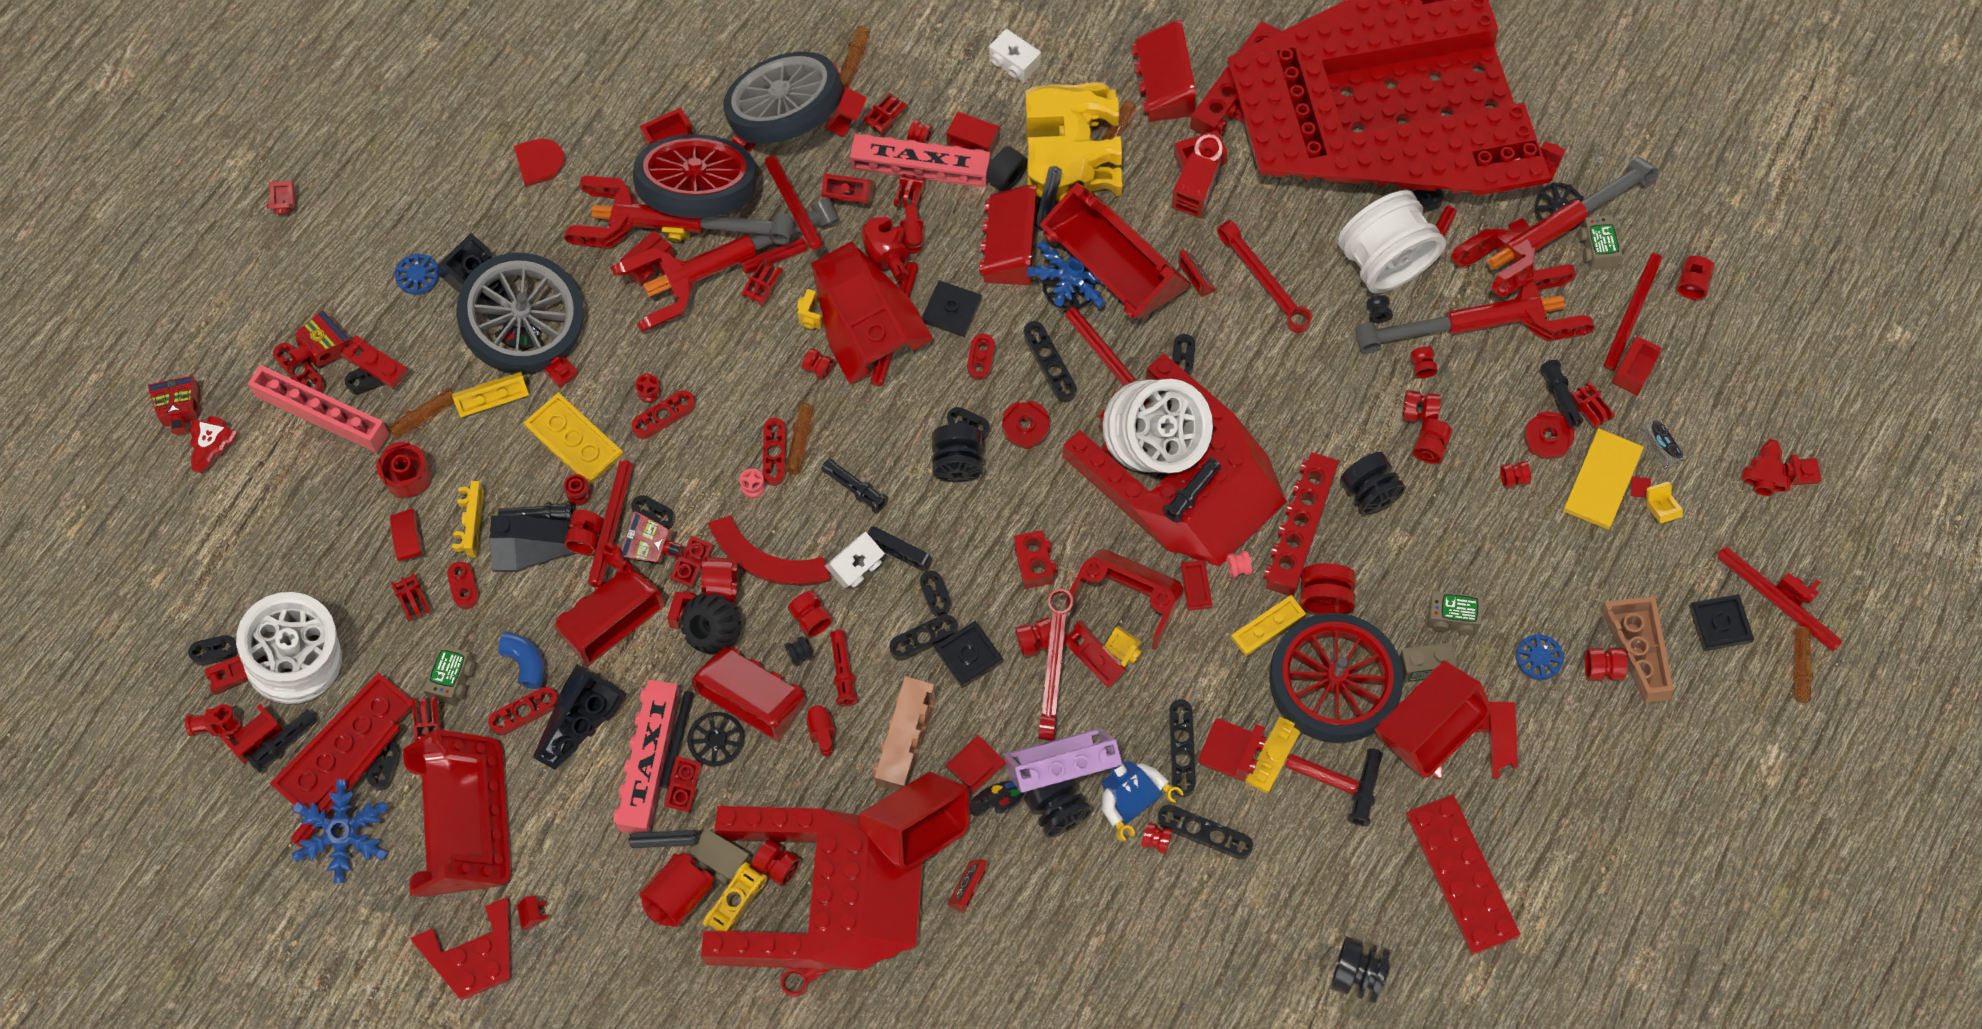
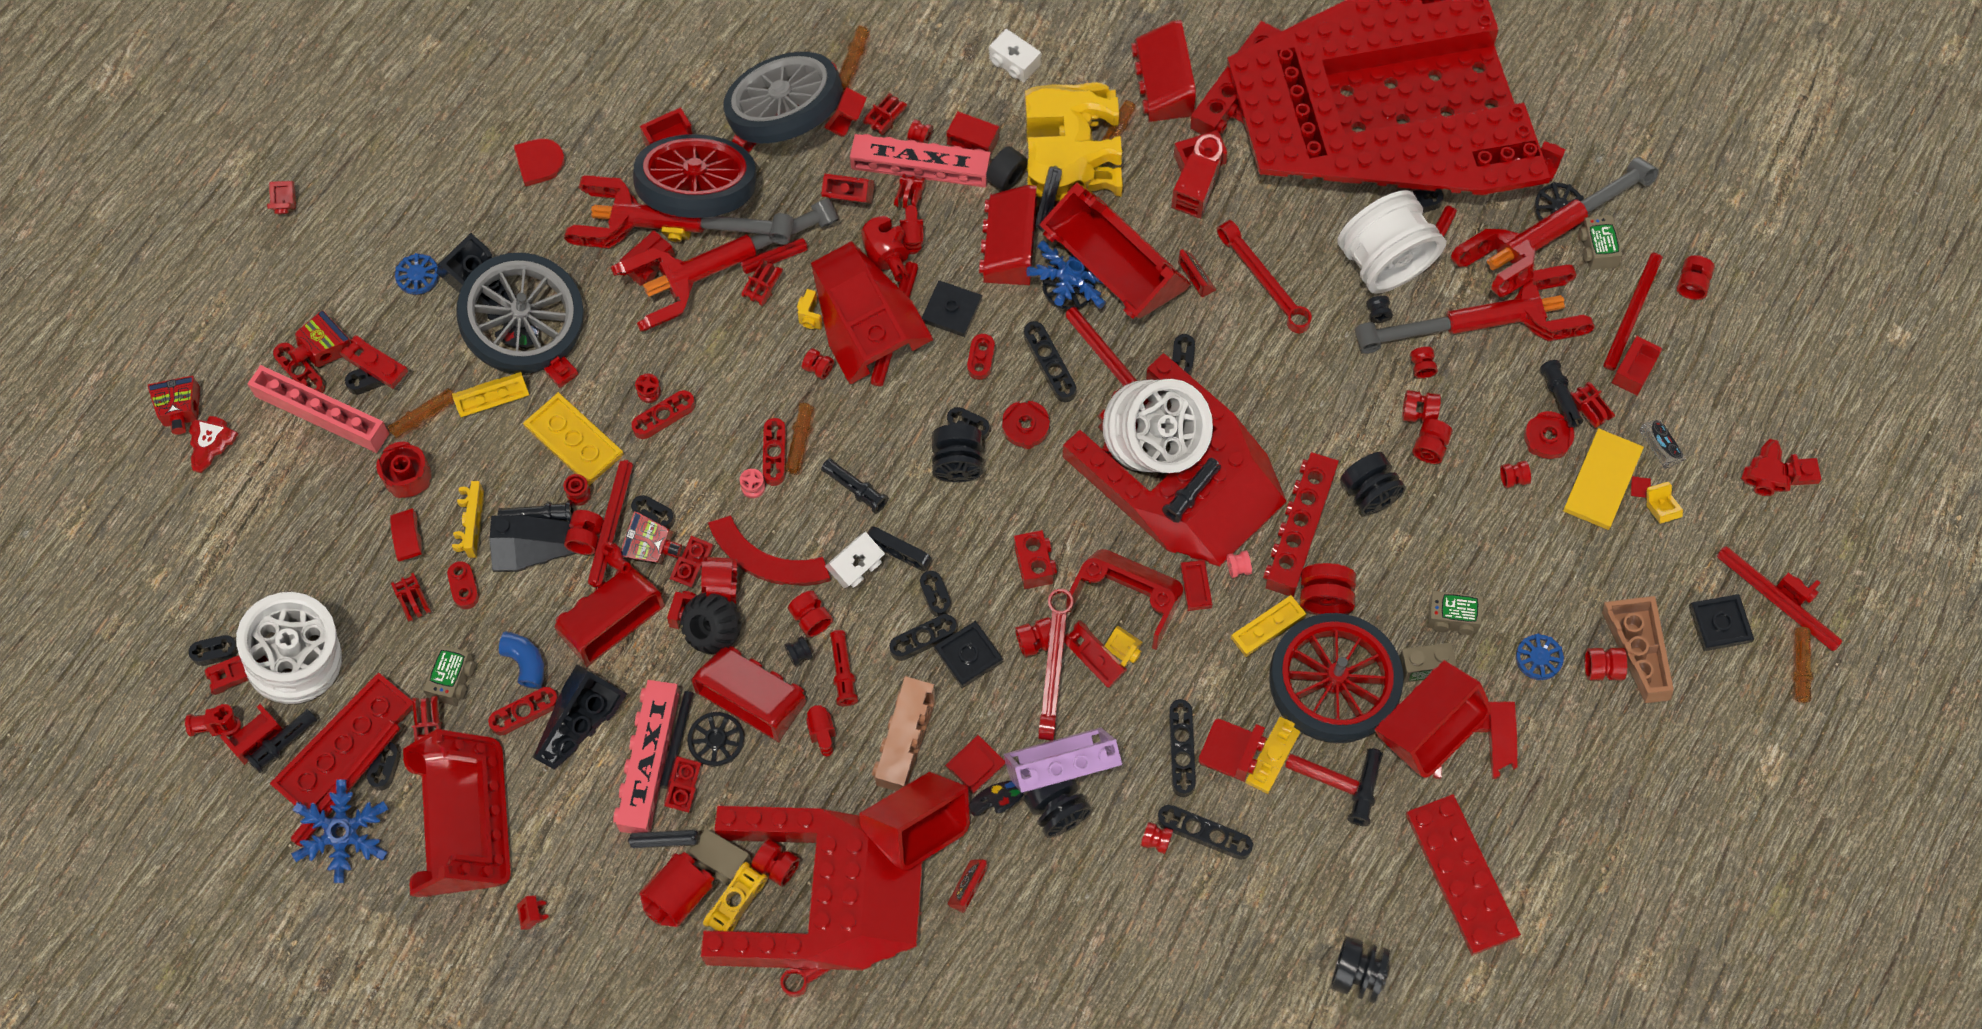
red wing [410,897,511,1001] -> none
red axle [765,155,822,250] -> none
torso [1101,760,1183,841] -> none
red sticker [1508,218,1530,233] -> none

